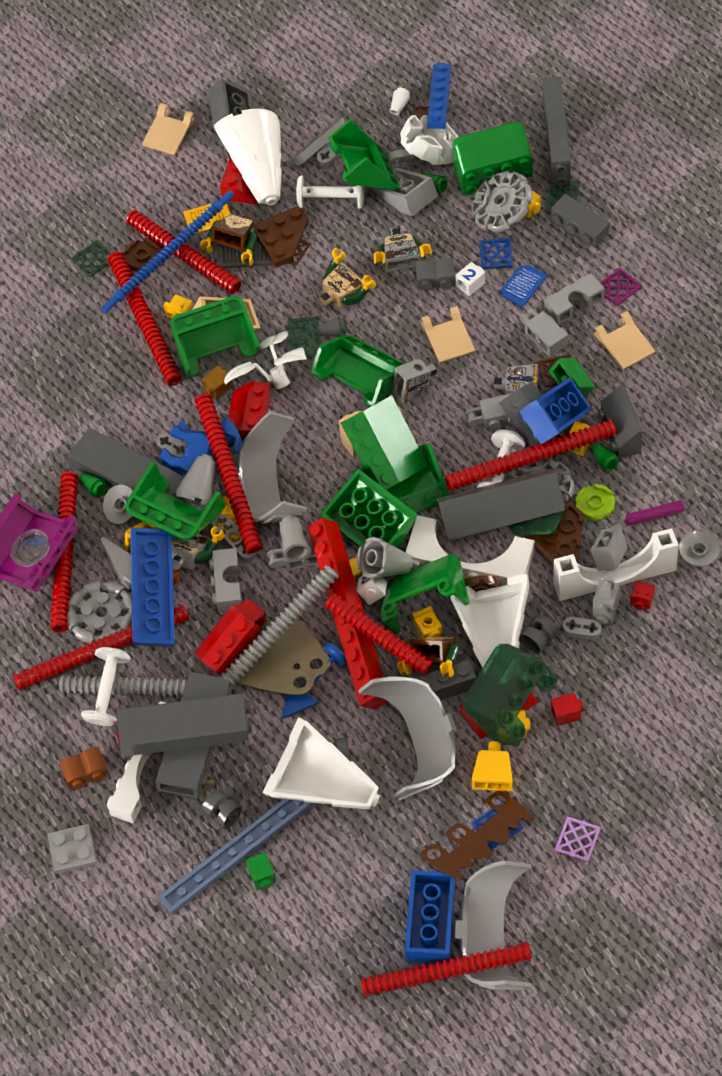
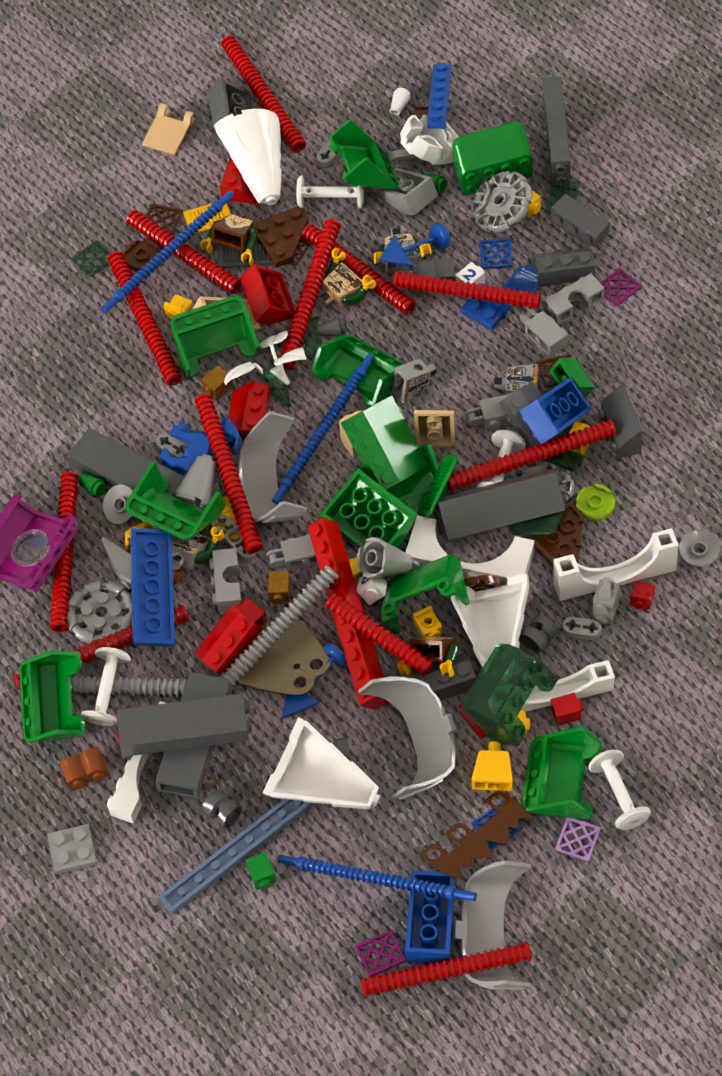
light grey plant [279,515,311,562] -> none
light grey beam [291,117,345,166] -> none
tan flag [421,306,475,364] -> none
light grey brick [591,524,628,571] -> none
green cone [592,443,619,471] -> none
tan flag [594,311,655,370] -> none
magenta axle [626,500,684,525] -> none
none -> green windscreen [19,650,86,743]
none -> reddish brown window [145,203,183,235]
none -> red piece [221,35,306,153]
none -> red slope [240,264,295,325]
none -> clear green window [263,368,291,408]
none -> pearl gold brick [268,571,291,604]
none -> blue hose [272,354,374,504]
none -> blue hose [278,855,477,902]
none -> red piece [279,219,341,371]
none -> red piece [302,224,416,315]
none -> magenta window [355,930,406,976]
none -> blue piece [378,223,450,267]
none -> red piece [393,271,541,310]
none -> tan slope [414,410,456,447]
none -> green window [417,454,458,517]
none -> blue plate [461,283,512,330]
none -> white arch [487,660,615,719]
none -> green windscreen [521,727,602,819]
none -> dark grey slope [532,247,596,287]
none -> clear green piece [541,450,585,472]
none -> white hose [589,749,651,830]

